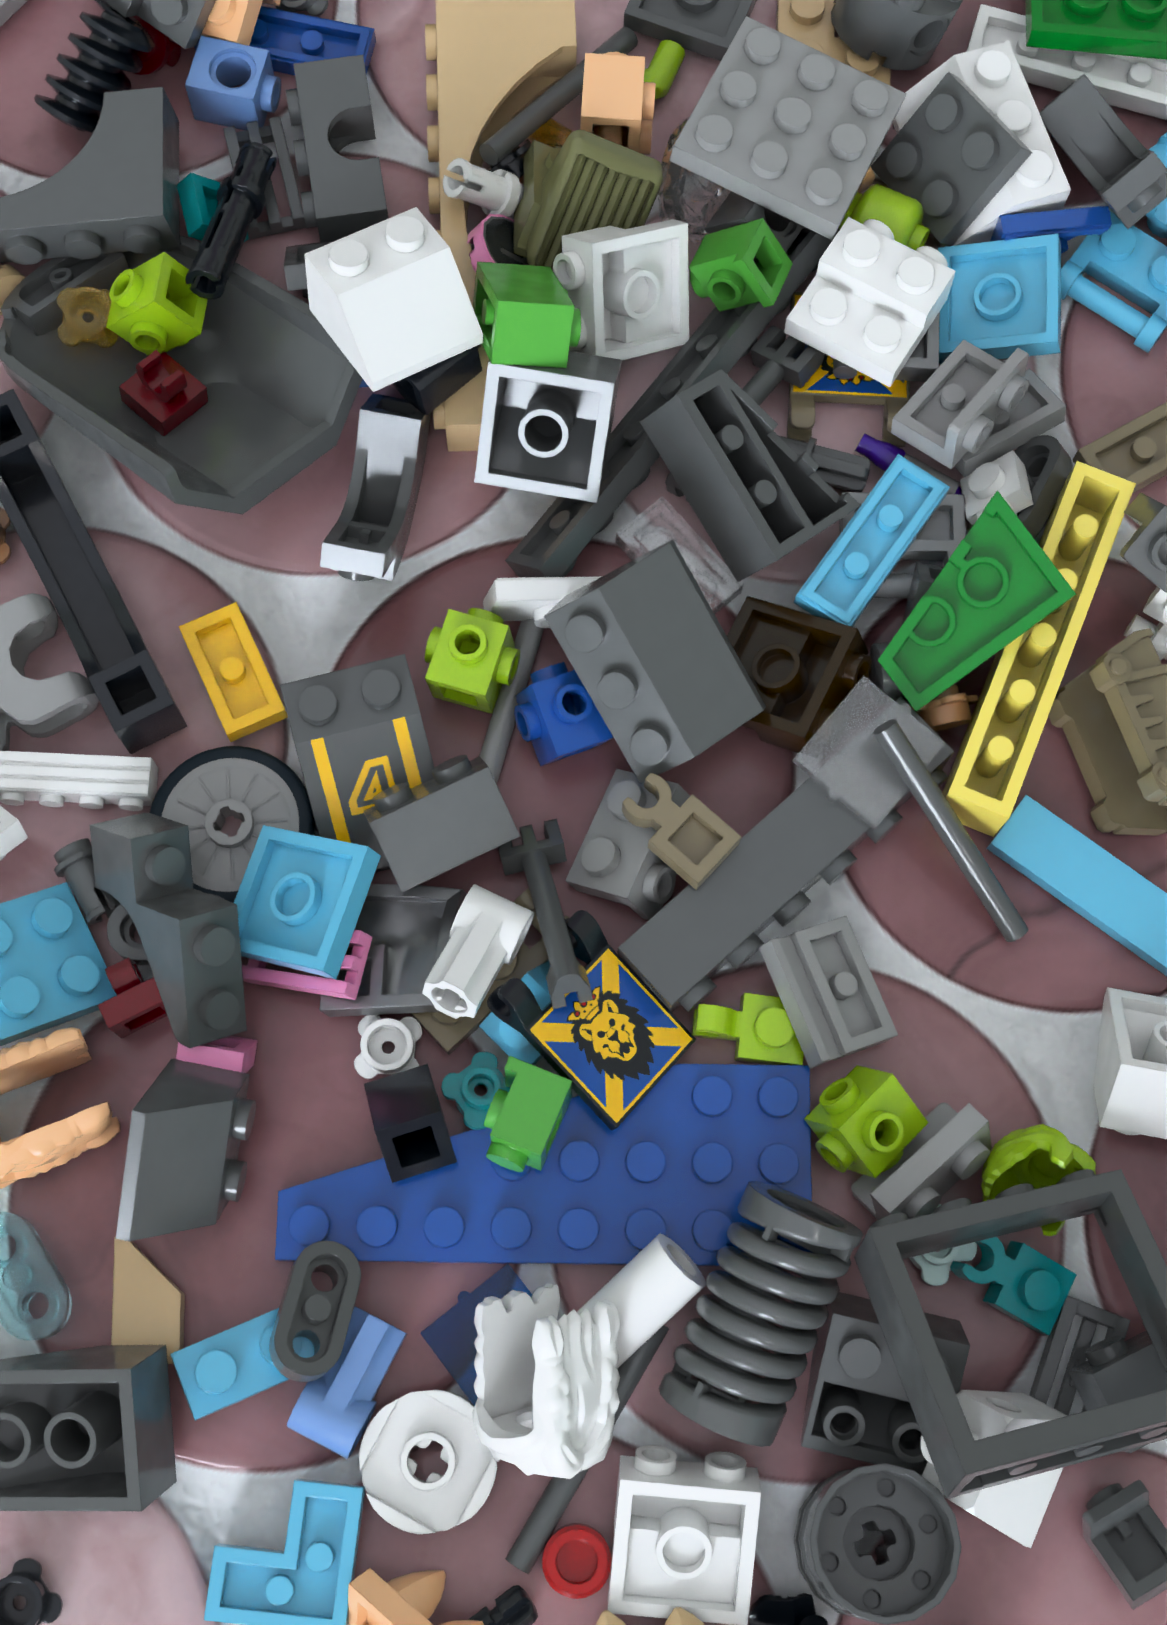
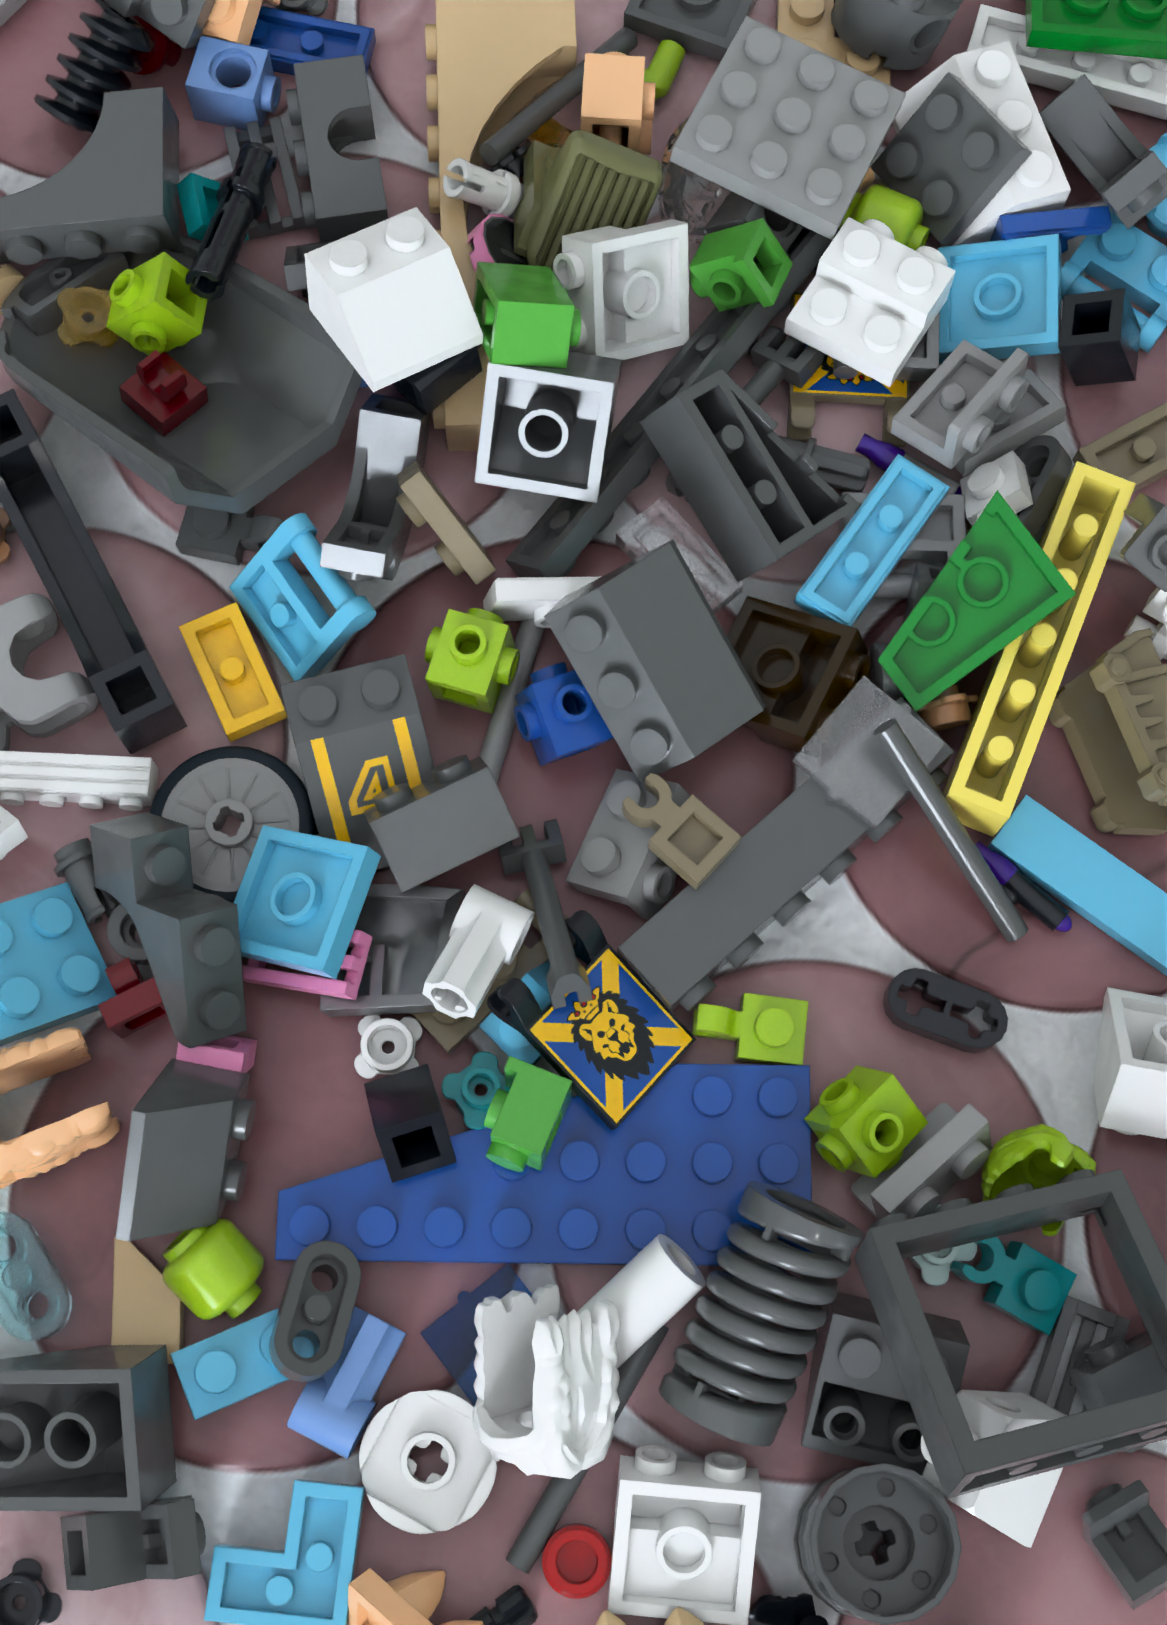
light grey plate [759,916,898,1069] -> none
none -> dark grey brick [60,1495,206,1591]
none -> lime head [162,1218,264,1320]
none -> dark grey plate [175,506,285,566]
none -> medium azure plate [229,513,377,681]
none -> dark tan plate [396,460,496,585]
none -> black beam [883,968,1008,1053]
none -> black piece [975,841,1072,932]
none -> black brick [1058,288,1141,386]

